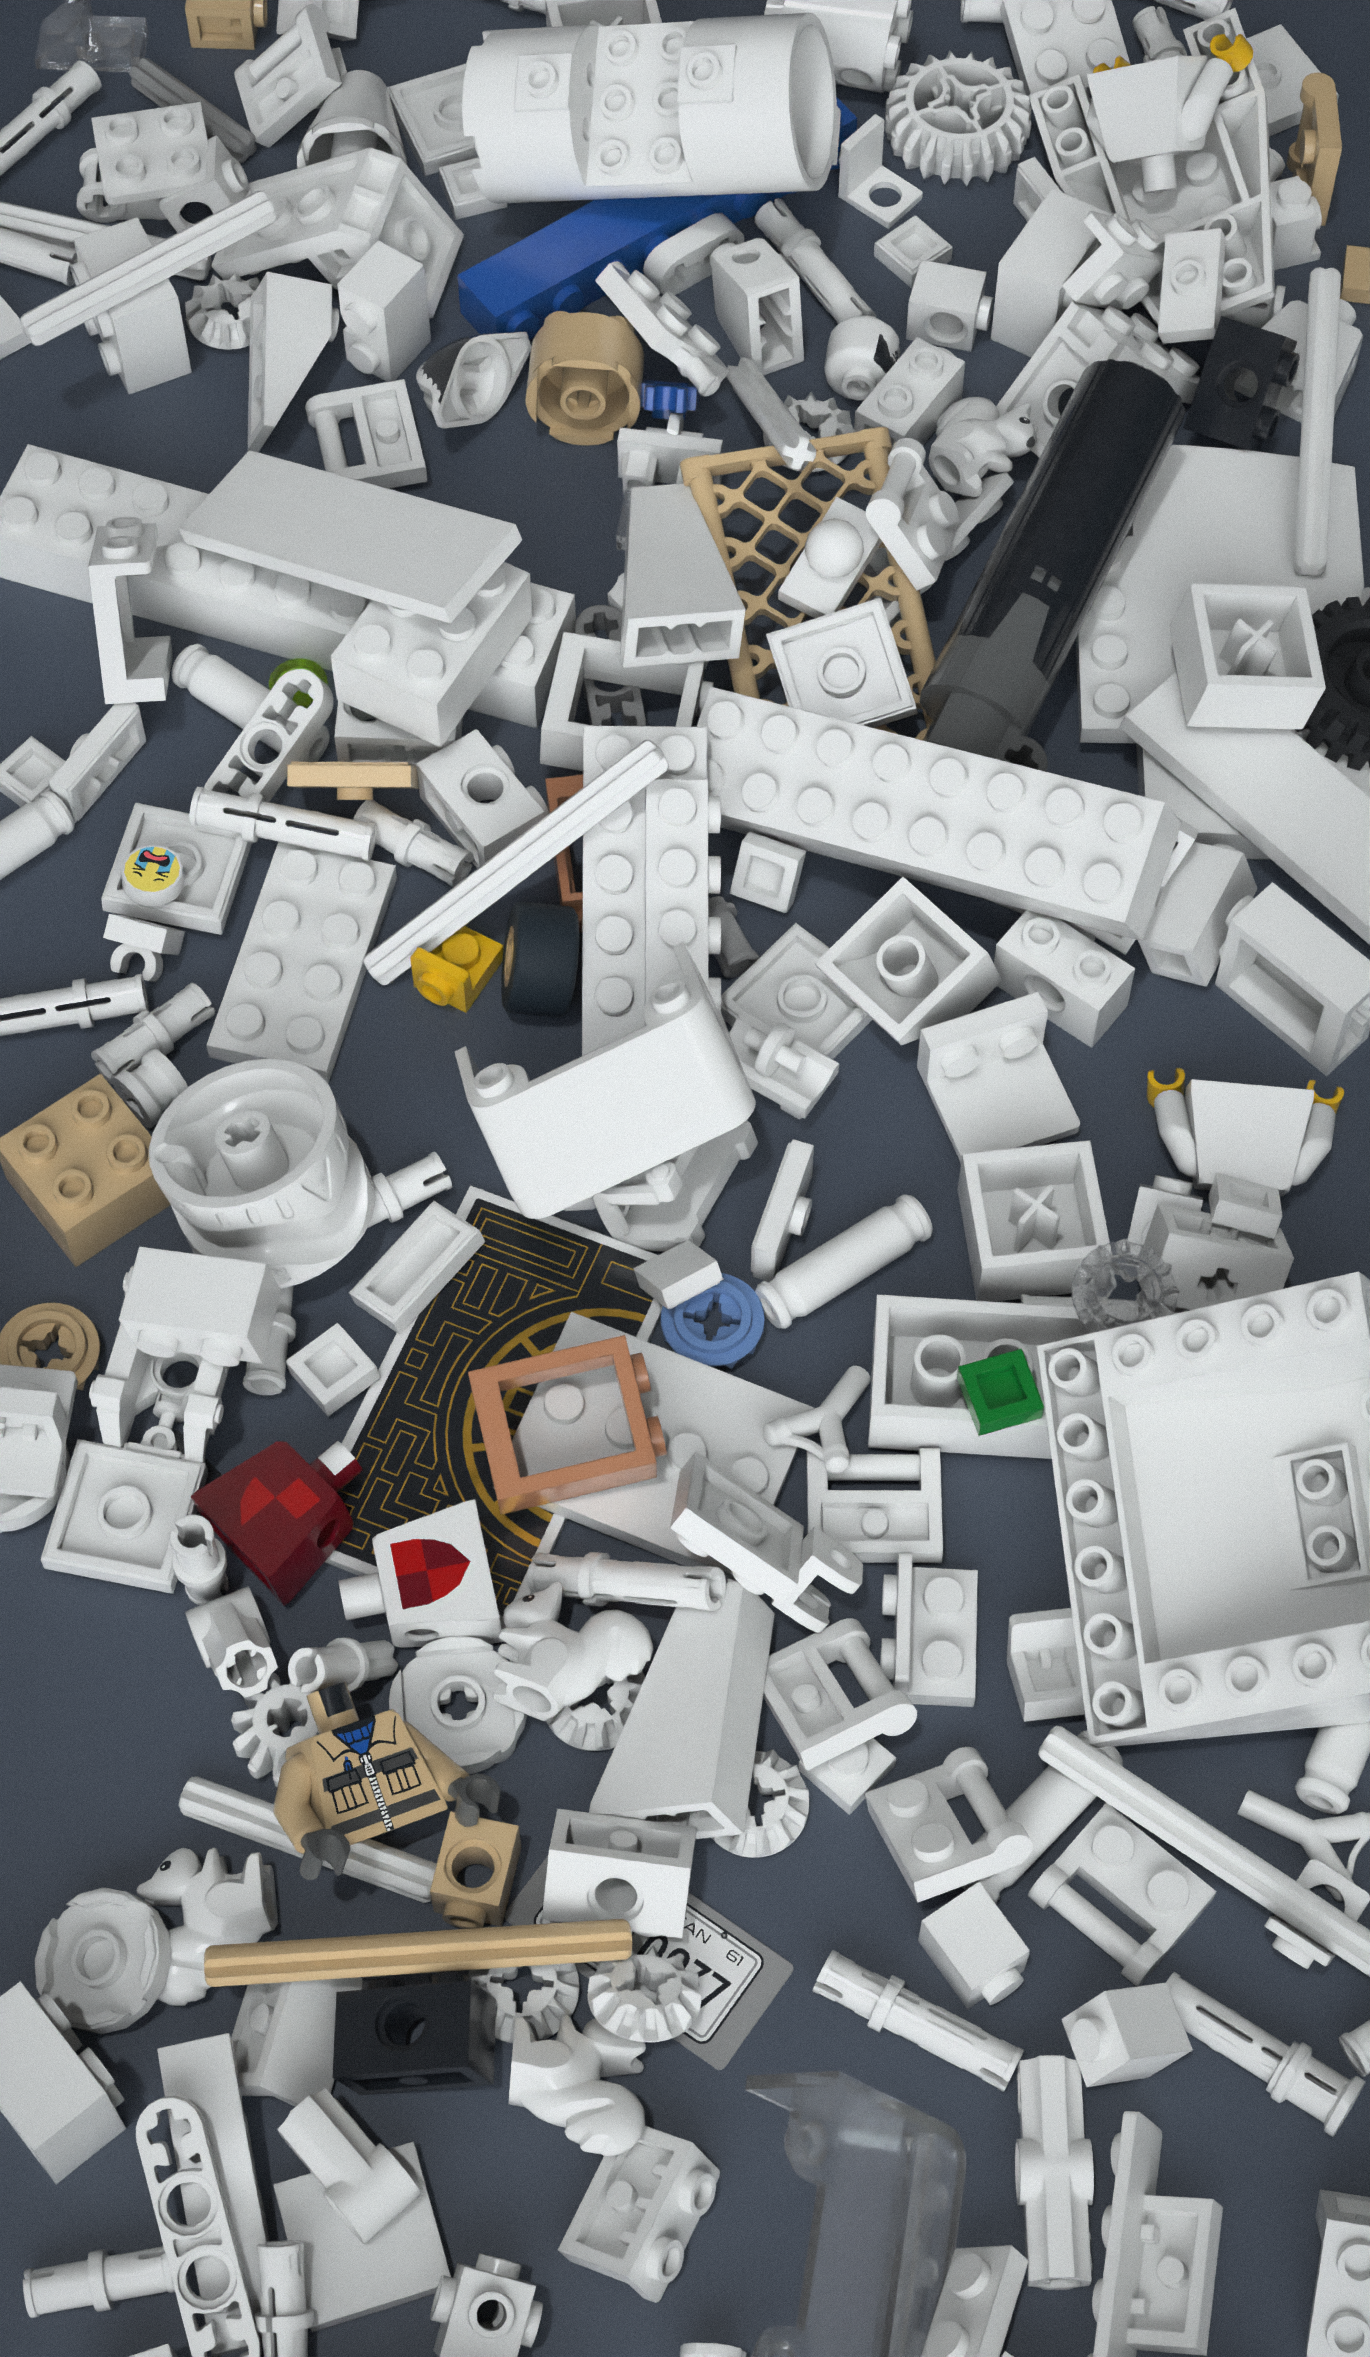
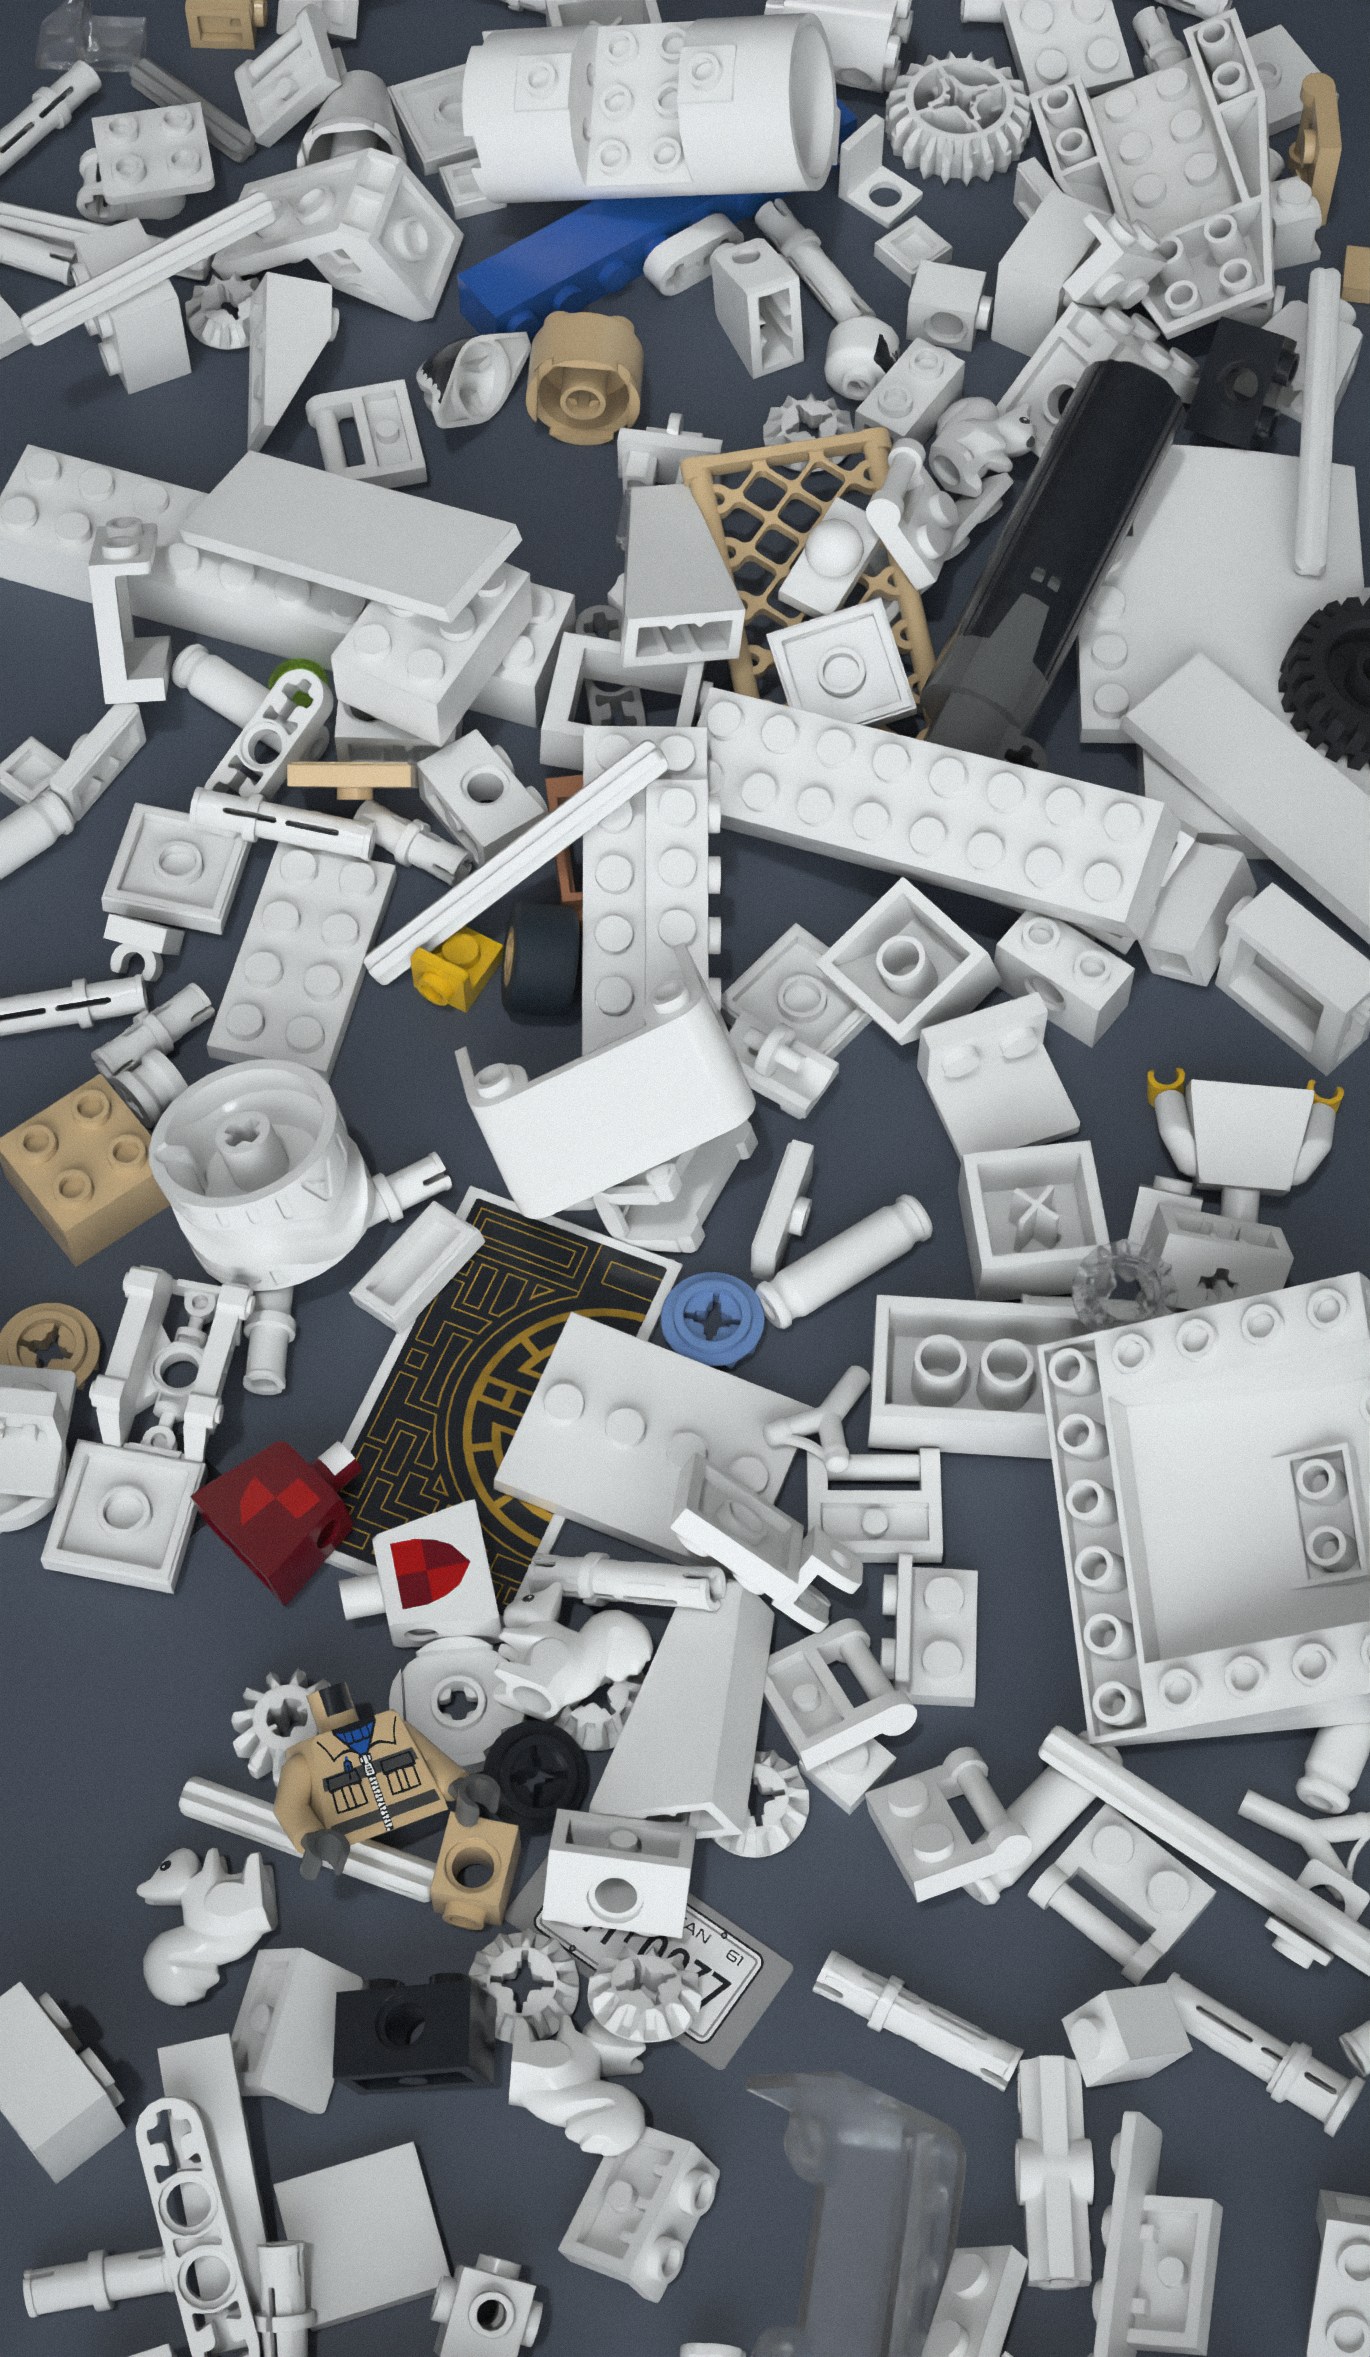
white tile [35,1888,171,2034] -> none
white brick [119,1247,282,1367] -> none
tile [121,845,184,907] -> none
white bracket [159,135,248,233] -> none
white pin [169,1514,229,1605] -> none
white piece [185,1586,278,1698] -> none
tan axle [204,1919,633,1987] -> none
white piece [278,2088,421,2244] -> none
white plate [286,1323,380,1417] -> none
white axle [288,1637,398,1693] -> none
white brick [337,240,431,382] -> none
nougat window [468,1335,667,1515] -> none
white plate [595,261,729,397] -> none
white tile [633,1240,723,1309] -> none
blue plate [640,380,700,420] -> none
light grey pin [708,896,759,978] -> none
white axle [726,358,817,470] -> none
white tile [729,831,806,913] -> none
white brick [918,1882,1030,2010] -> none
green tile [957,1348,1044,1436] -> none
white bracket [1007,1608,1085,1722] -> none
white torso [1086,34,1254,193] -> none
white plate [1158,228,1226,344] -> none
white brick [1169,583,1326,729] -> none
white tile [1209,1173,1282,1239] -> none
none -> black gear [482,1720,587,1833]

